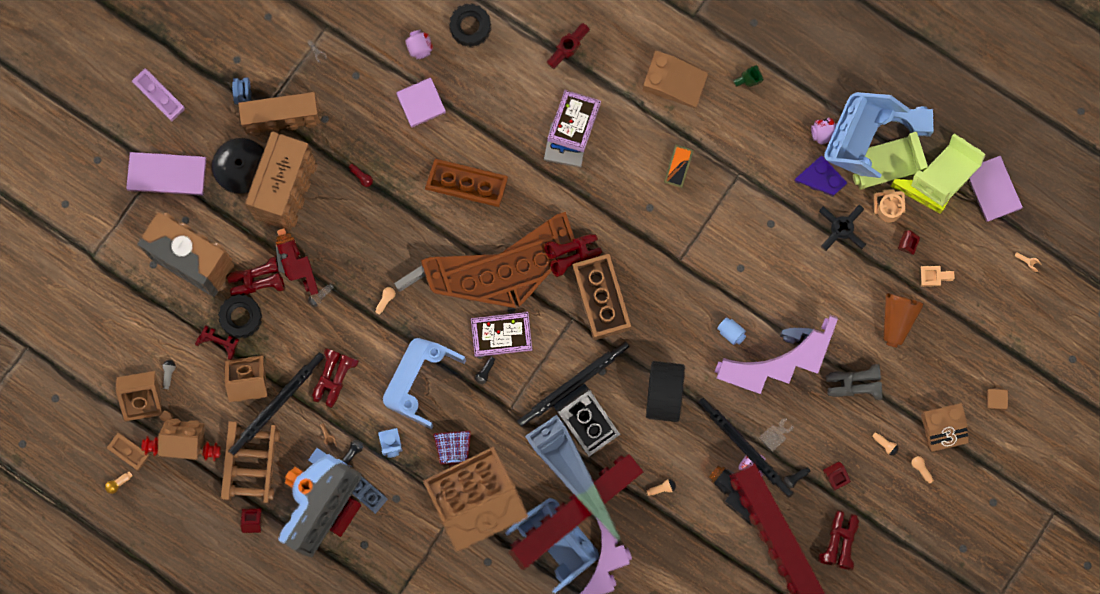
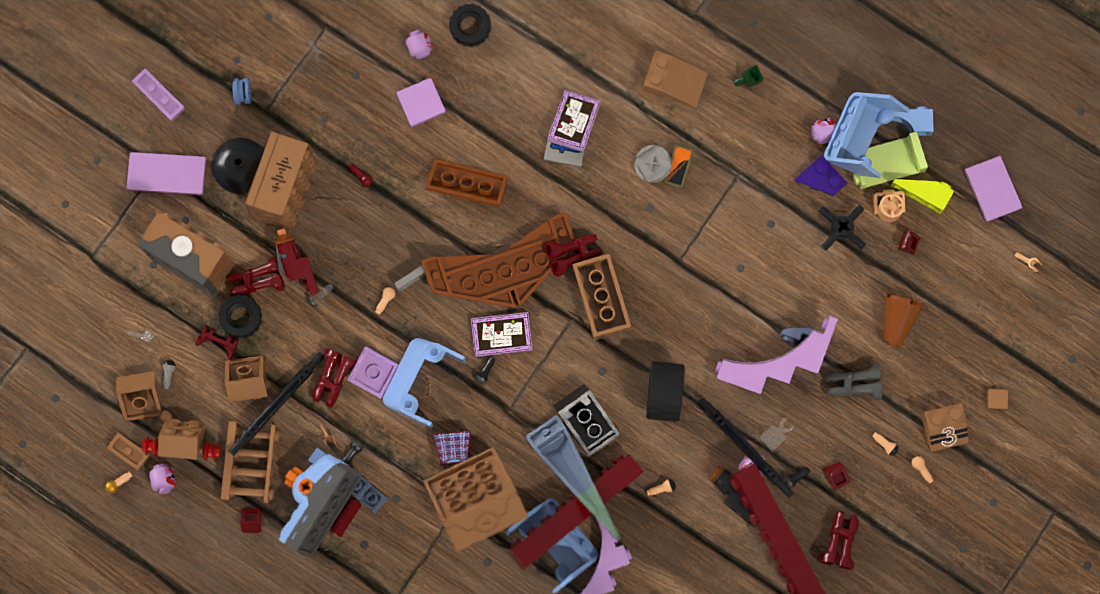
medium nougat brick [239,92,321,136] -> none
light blue bracket [378,428,403,458] -> none
black axle [517,341,629,427] -> none
dark red axle [547,23,590,69] -> none
light blue brick [717,317,746,345] -> none
yellowish green panel [911,134,985,207] -> none
light nougat plate [921,266,955,287] -> none
none -> clear hand [127,330,155,343]
none -> lavender head [149,464,176,494]
none -> lavender tile [347,346,399,399]
none -> light grey tile [634,145,672,183]

